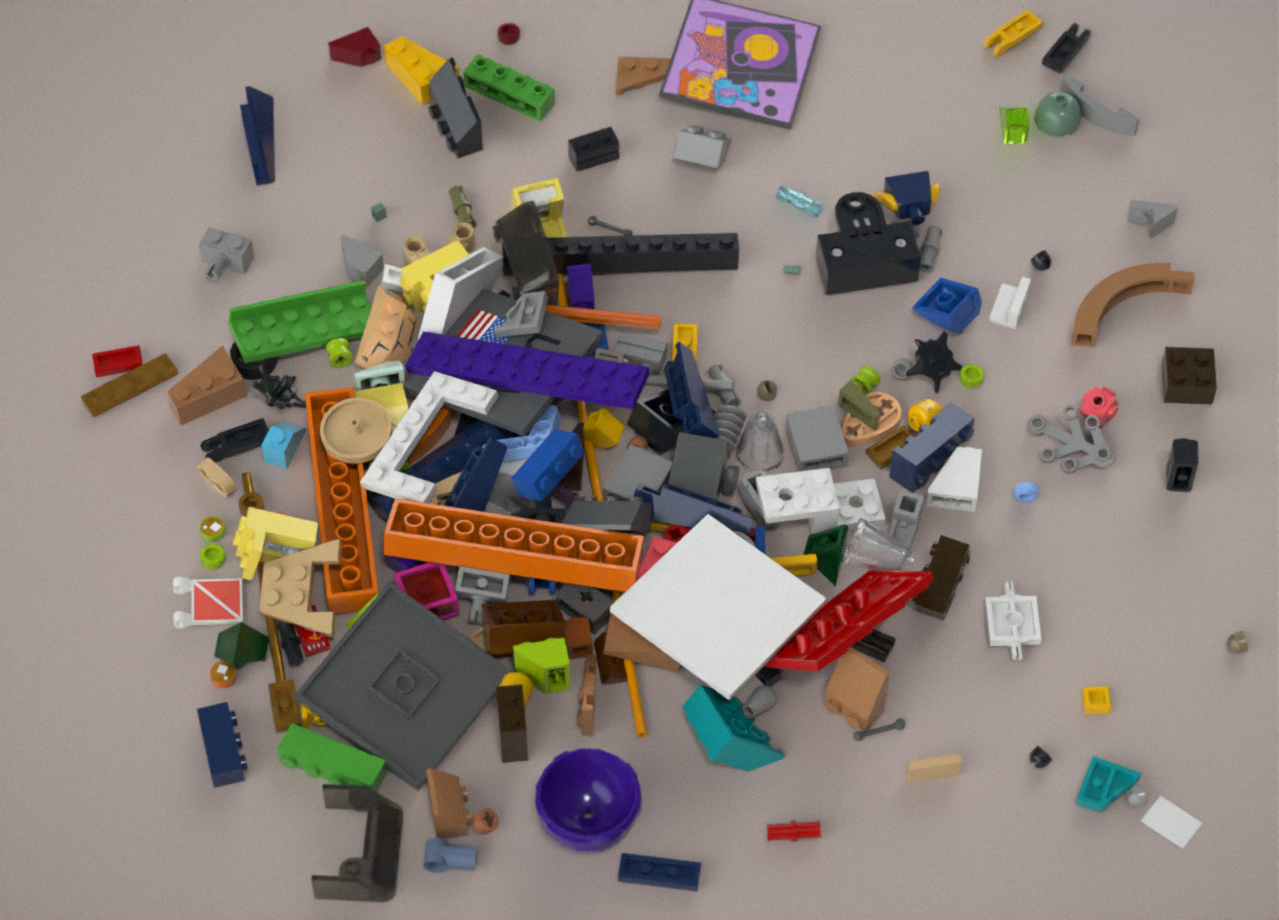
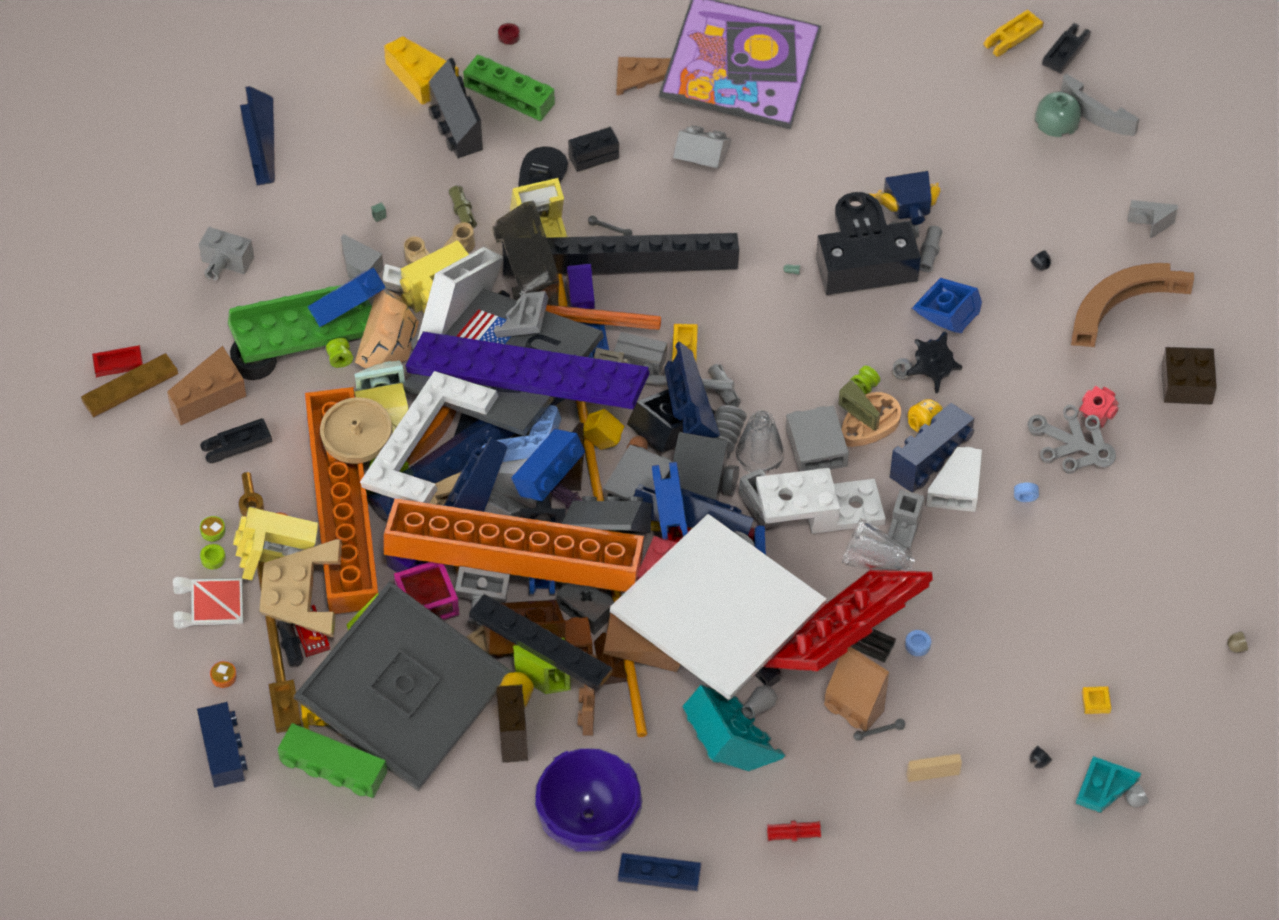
tan beam [197,457,237,497] -> none
dark green slope [214,622,269,666] -> none
black piece [253,364,306,410] -> none
medium azure slope [261,421,306,469] -> none
clear smoke windscreen [311,784,404,902] -> none
dark red slope [328,27,382,67] -> none
sand blue piece [423,838,478,873] -> none
medium nougat slope [426,768,472,839] -> none
nougat bush [472,808,498,835] -> none
dark tan hinge [757,380,777,401] -> none
yellow tile [770,554,817,577] -> none
clear light blue pin [776,185,823,217] -> none
dark green slope [803,524,848,587] -> none
pearl gold tile [866,425,915,470] -> none
dark brown wedge [912,535,971,620] -> none
lime tile [960,364,984,389] -> none
white plate [985,581,1042,660] -> none
white panel [989,277,1031,329] -> none
clear neon green slope [1000,105,1030,144] -> none
white sticker [1141,795,1203,849] -> none
black brick [1166,438,1199,492] -> none
none -> blue slope [307,267,386,327]
none -> black plate [469,594,612,692]
none -> black shield [518,146,568,187]
none -> blue piece [652,462,688,540]
none -> light blue tile [905,630,931,656]

